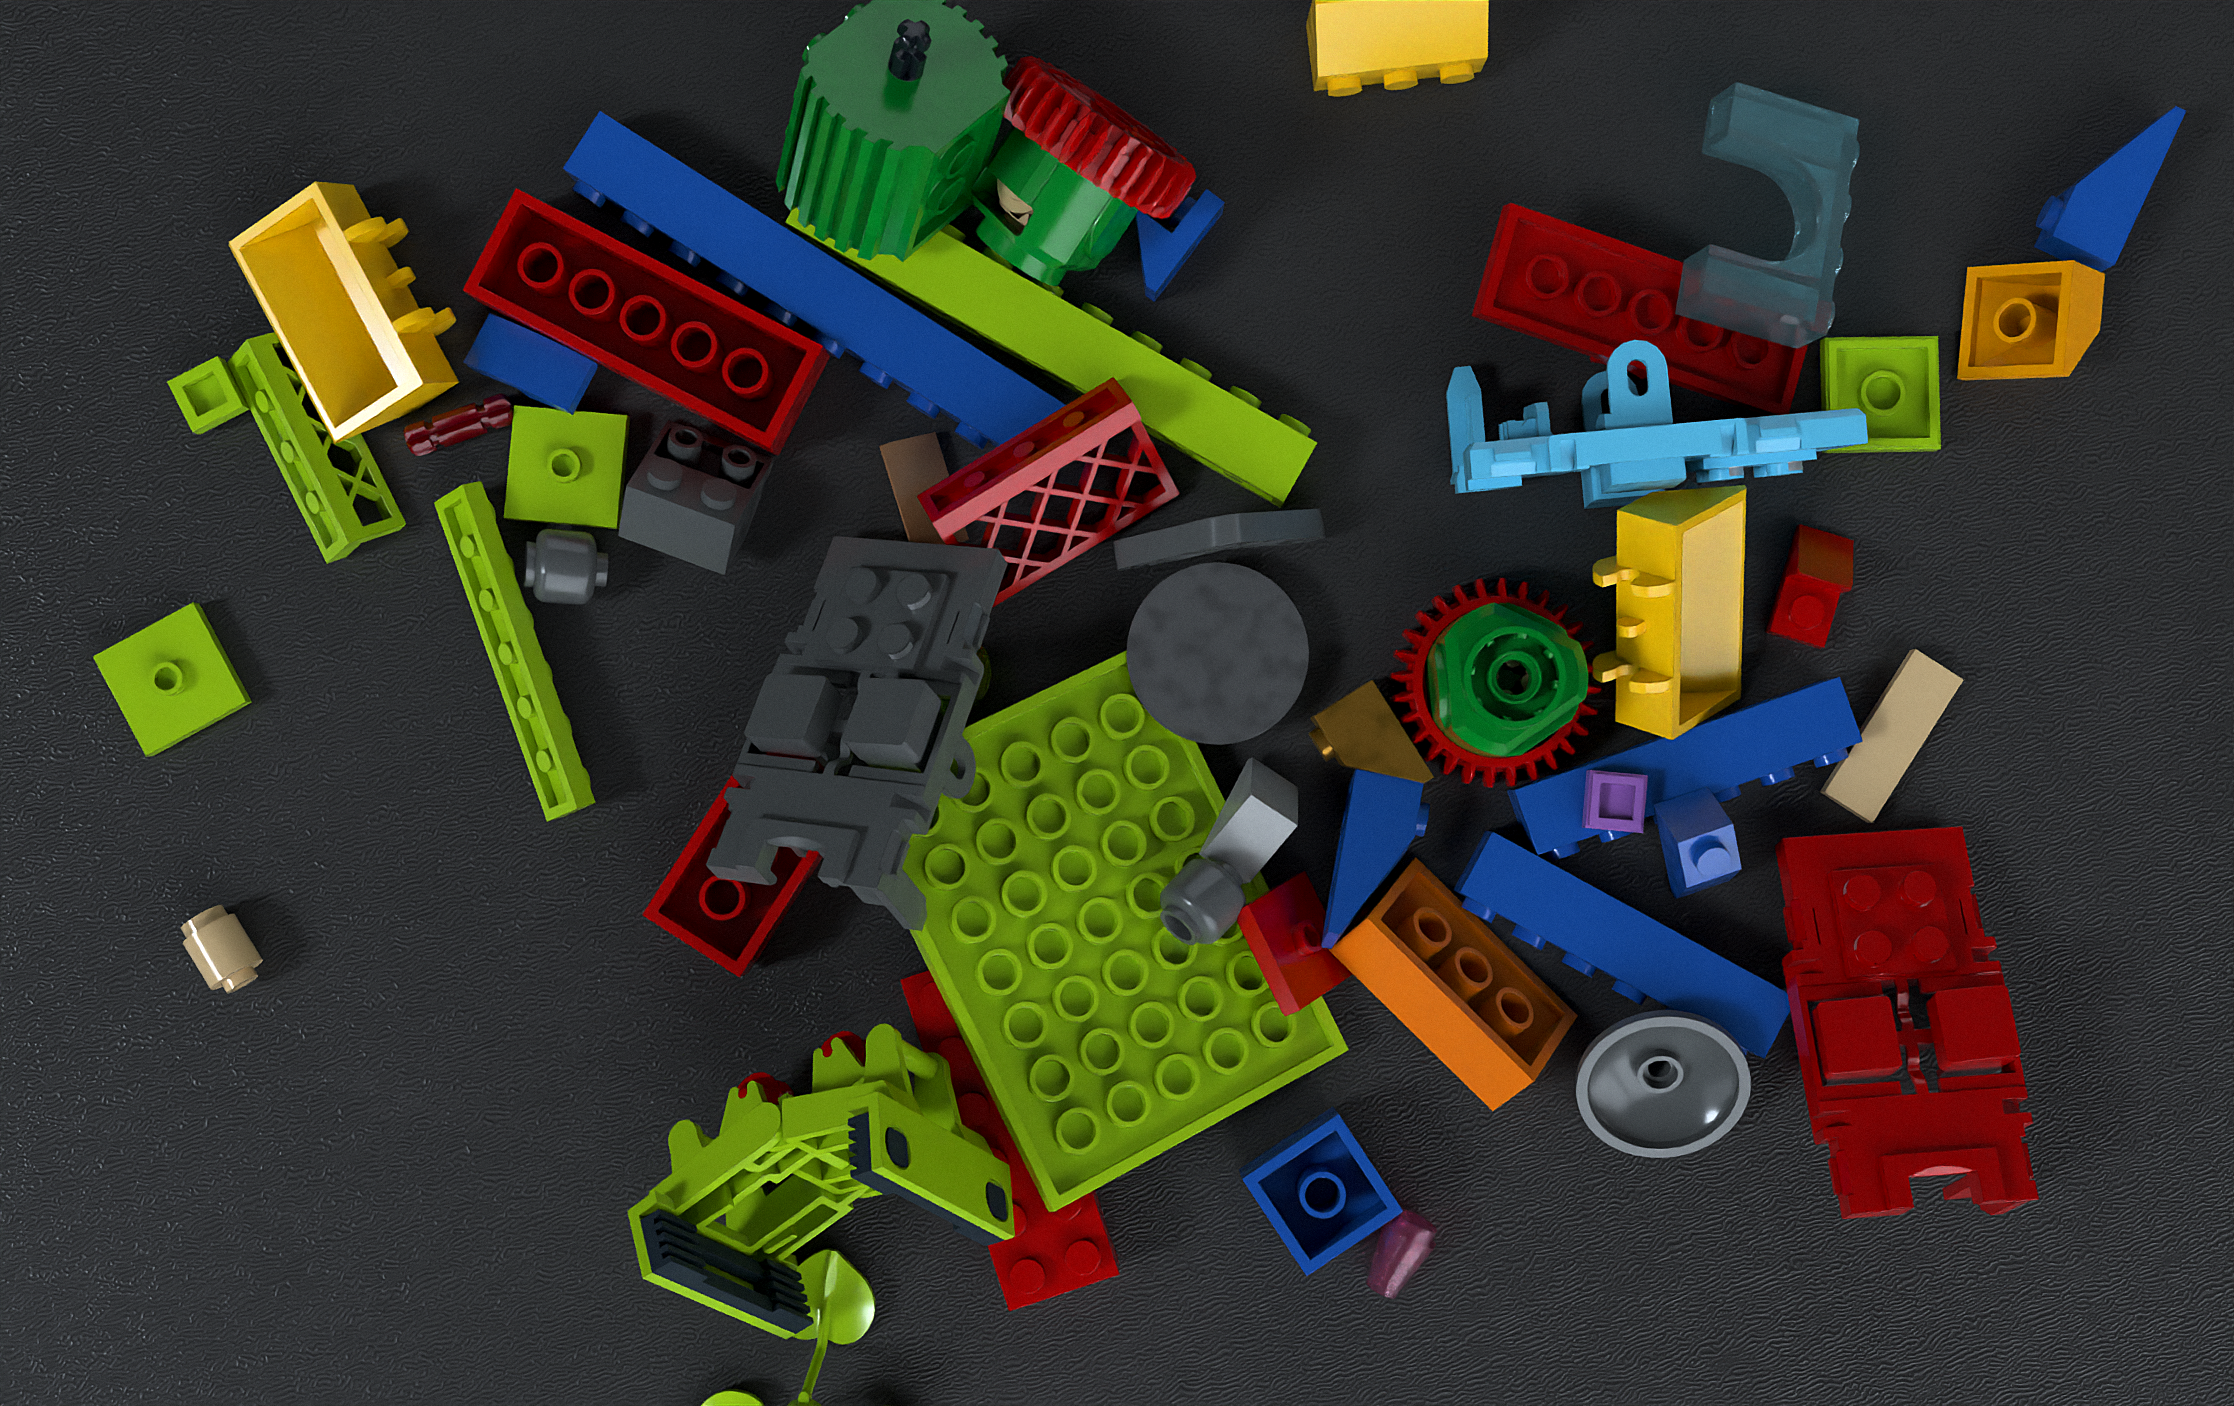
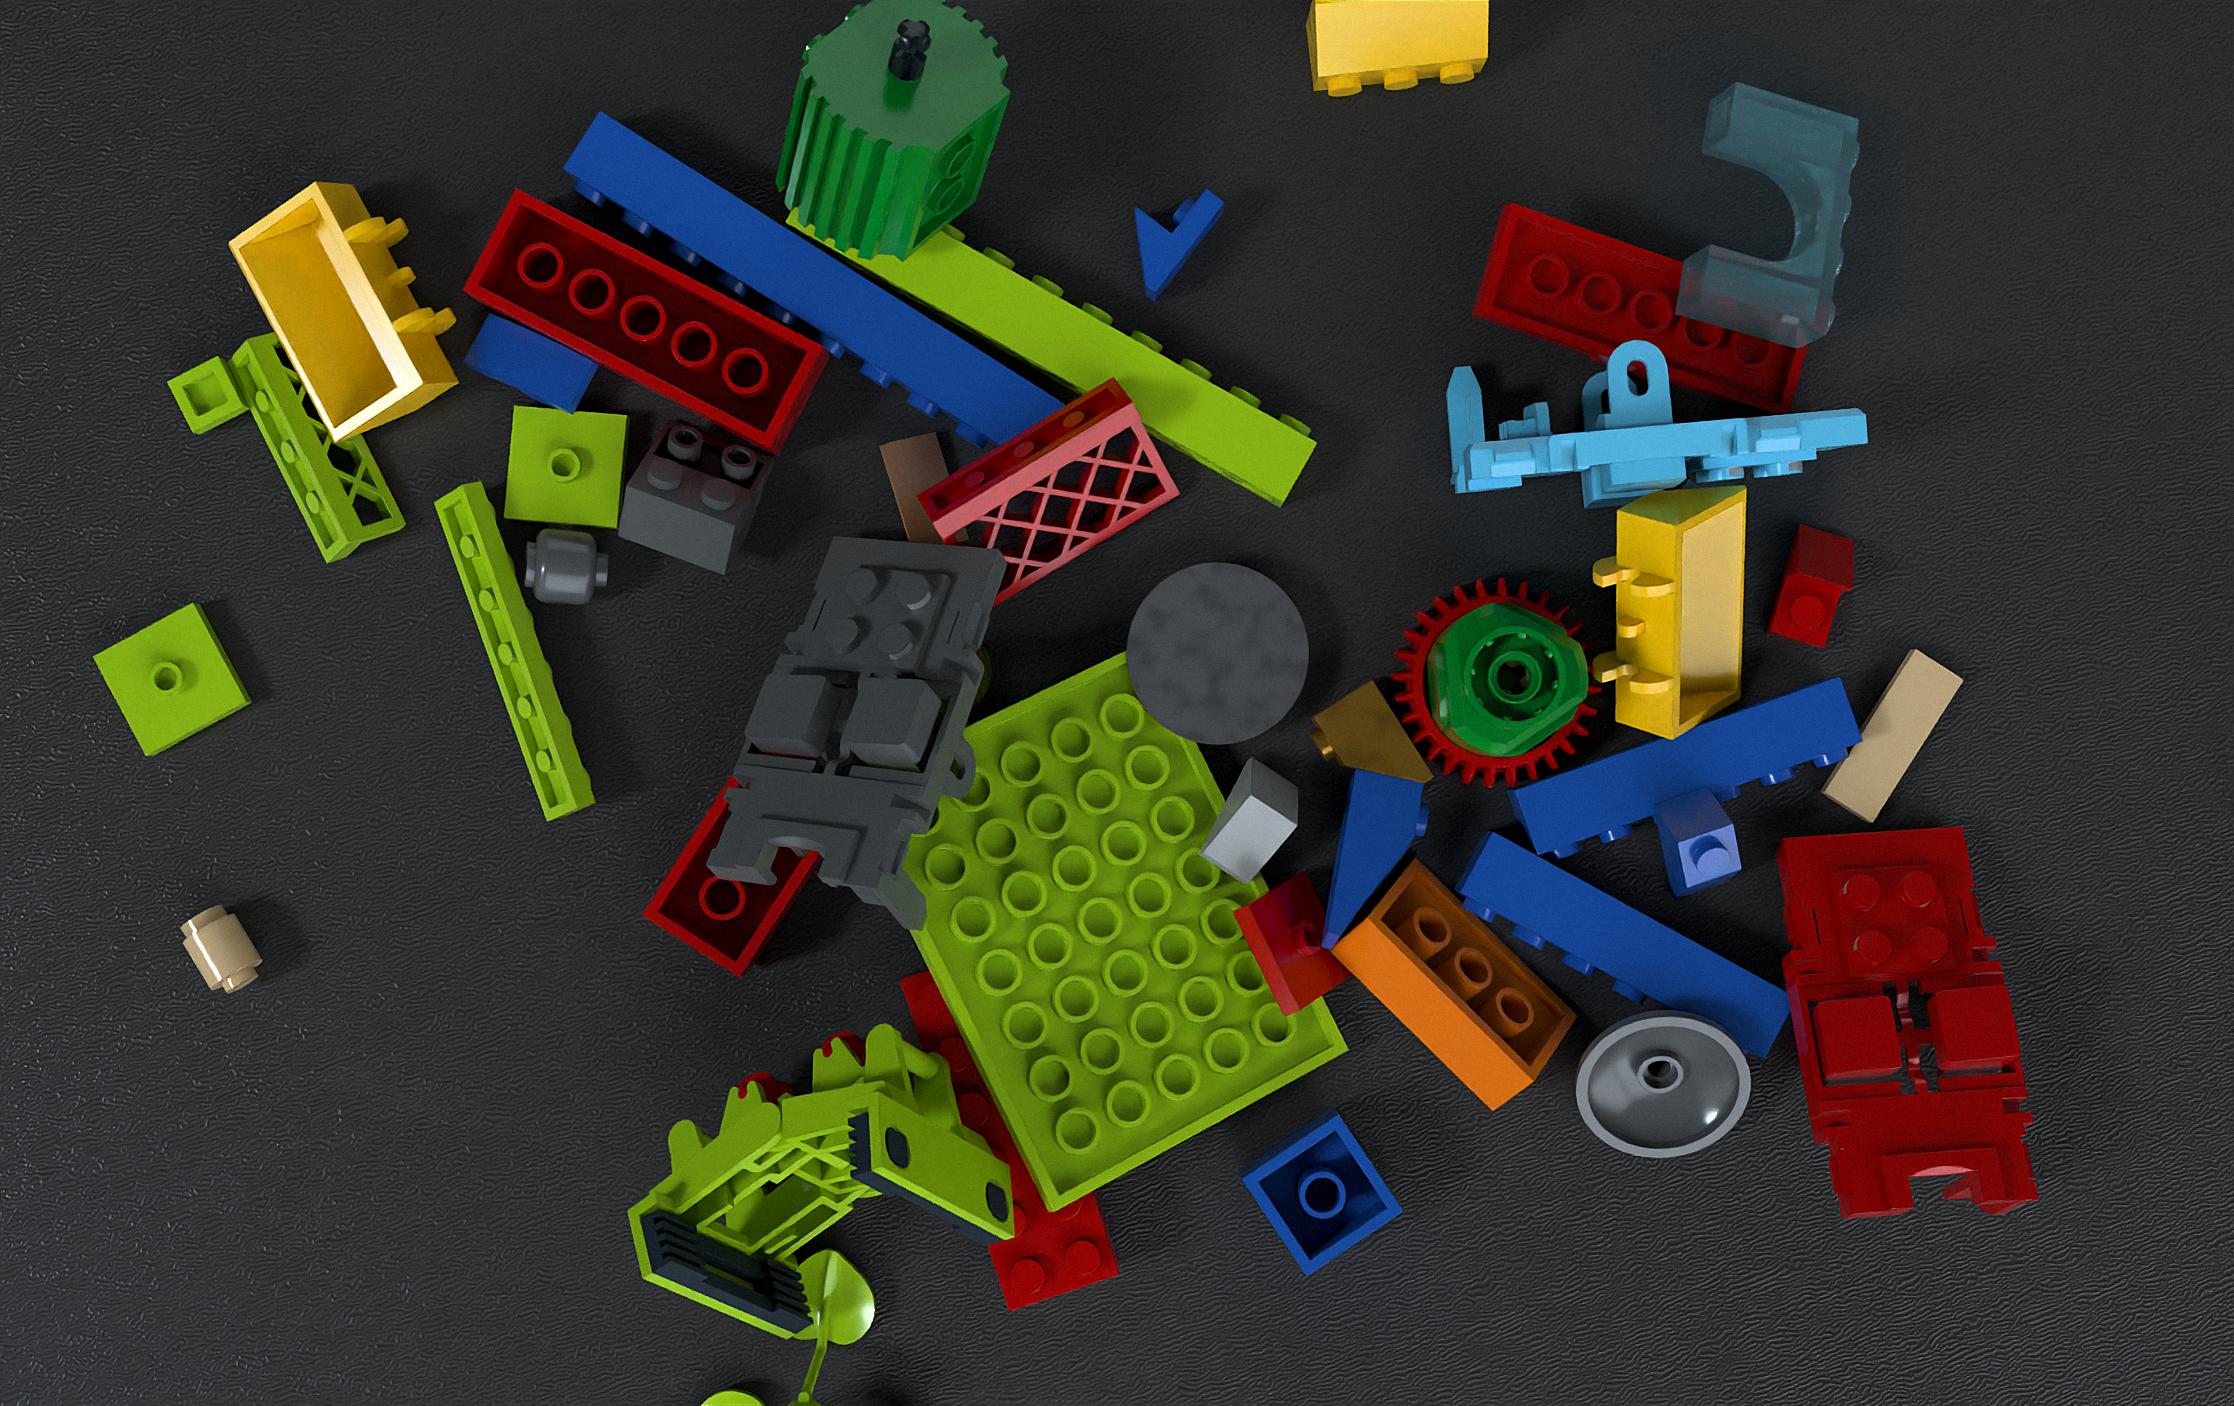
dark red axle [403,393,514,456] -> none
piece [971,56,1196,286] -> none
dark grey beam [1113,509,1326,571] -> none
dark grey head [1160,859,1246,945] -> none
clear pink cone [1366,1208,1437,1299] -> none
medium lavender tile [1582,770,1648,833] -> none
lime plate [1820,336,1941,453] -> none
light orange slope [1957,260,2105,381] -> none
blue slope [2034,106,2186,272] -> none

